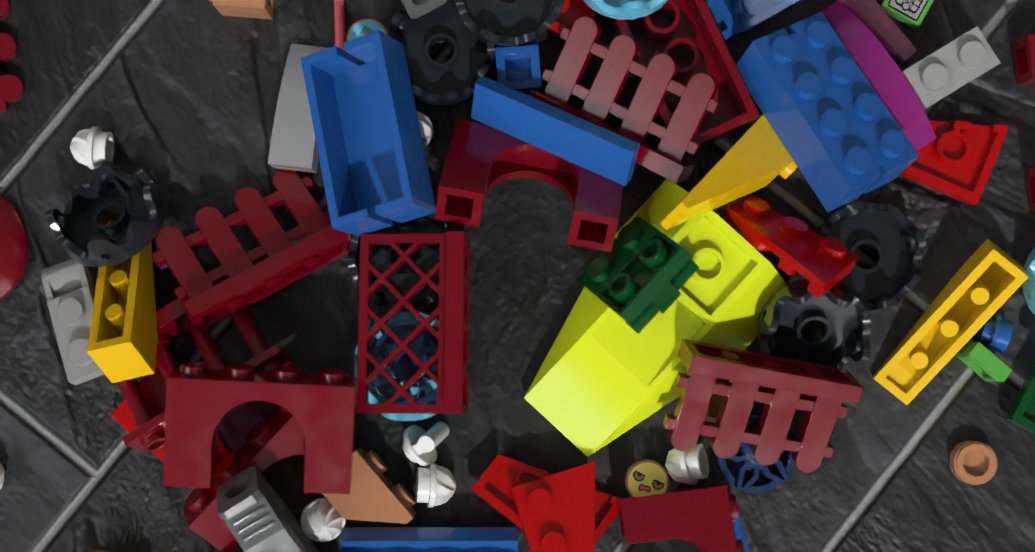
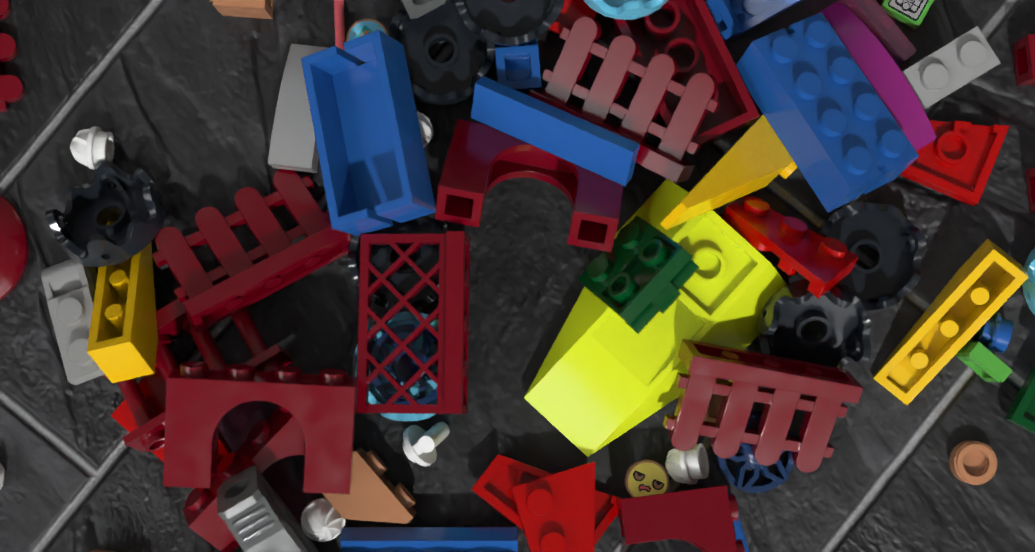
white plate [415,463,456,507] -> none

